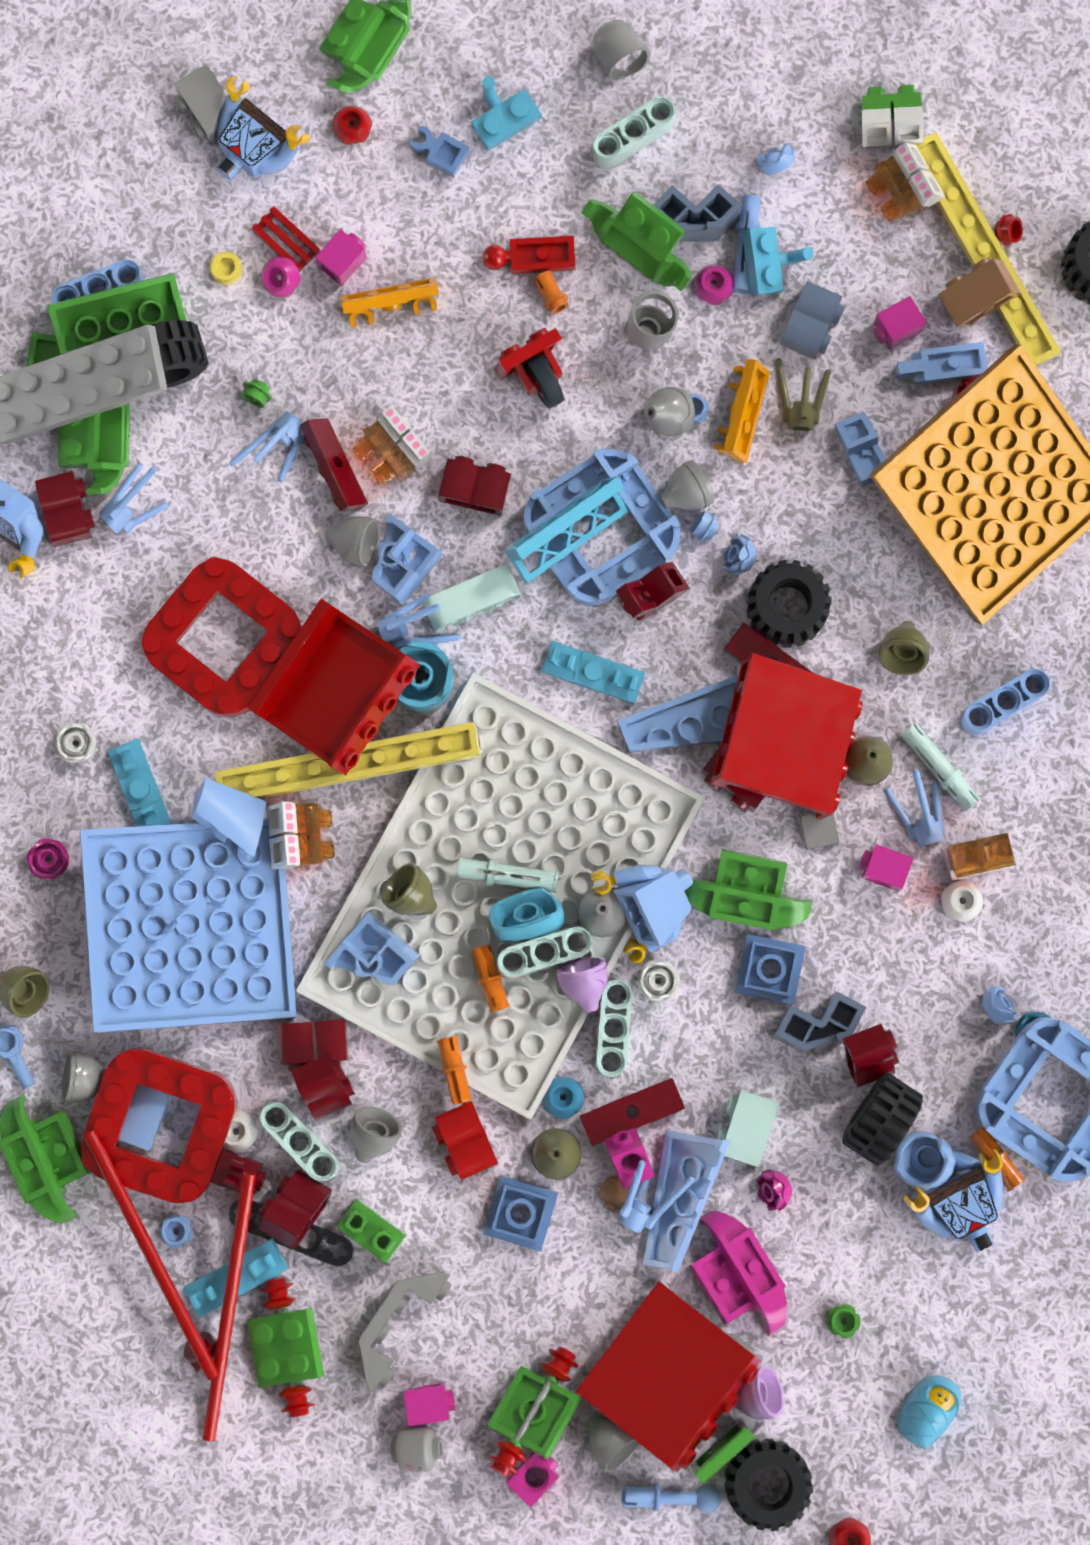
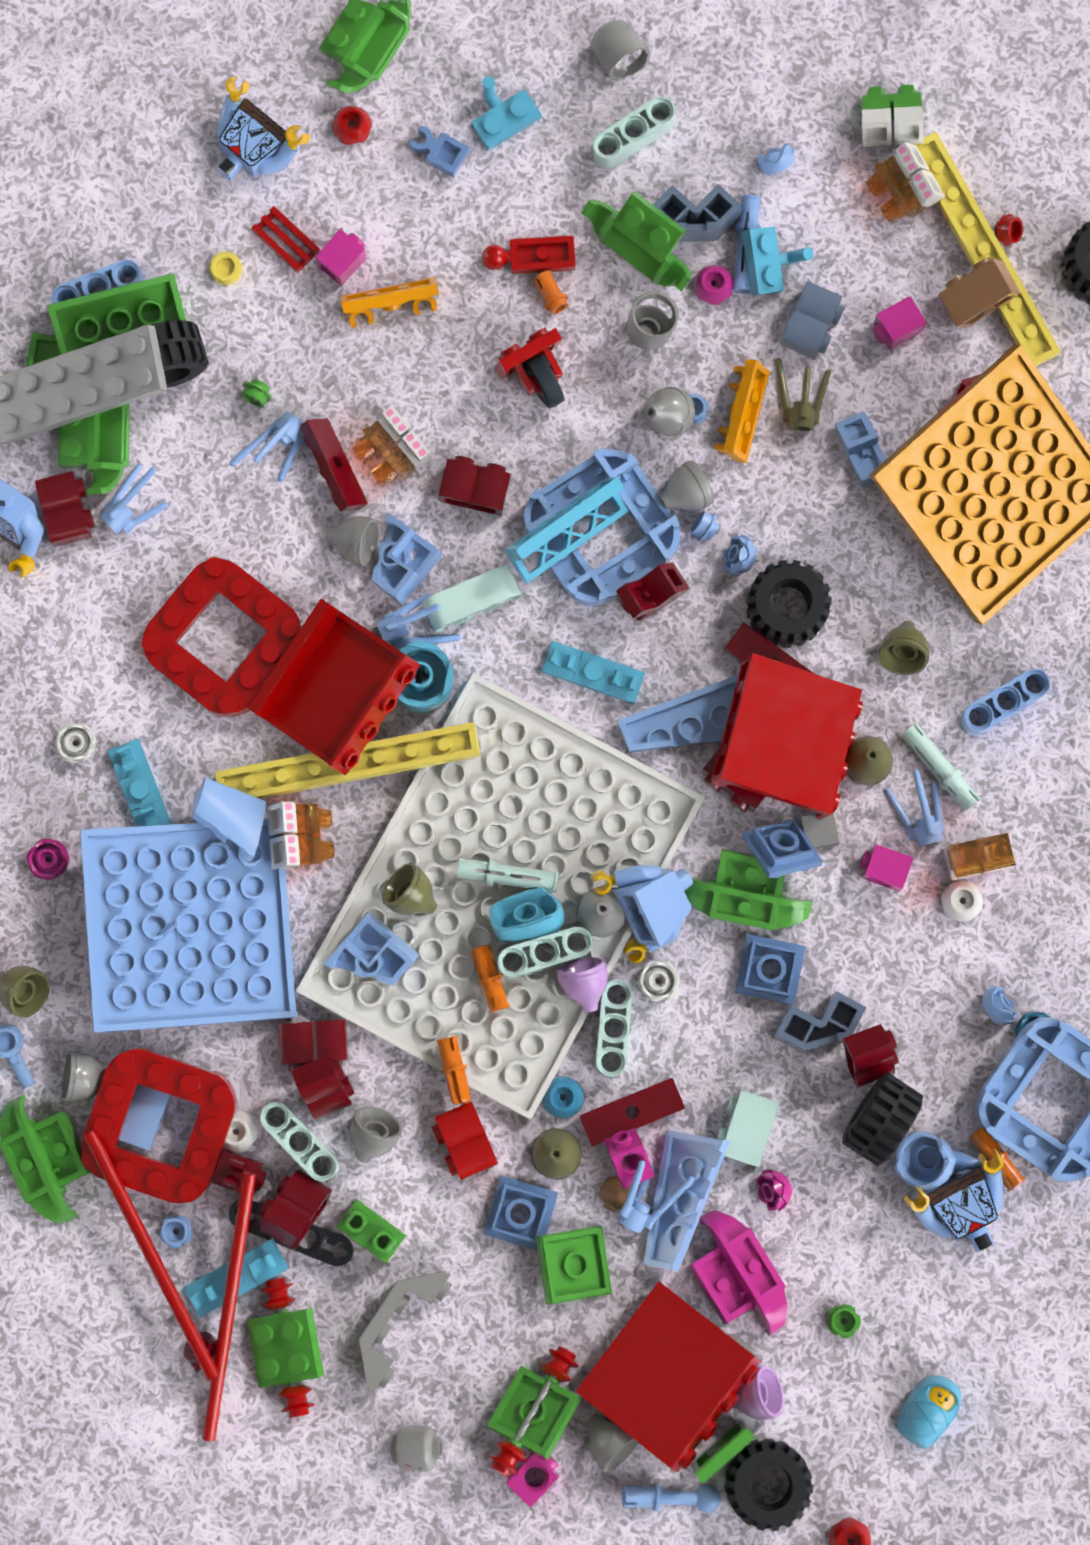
light grey slope [174,64,226,146] -> none
dark pink plate [261,257,300,298] -> none
dark pink brick [404,1383,456,1426] -> none
light blue hinge [895,342,988,384] -> none
none -> bright green plate [536,1226,612,1305]
none -> medium blue piece [742,819,823,878]

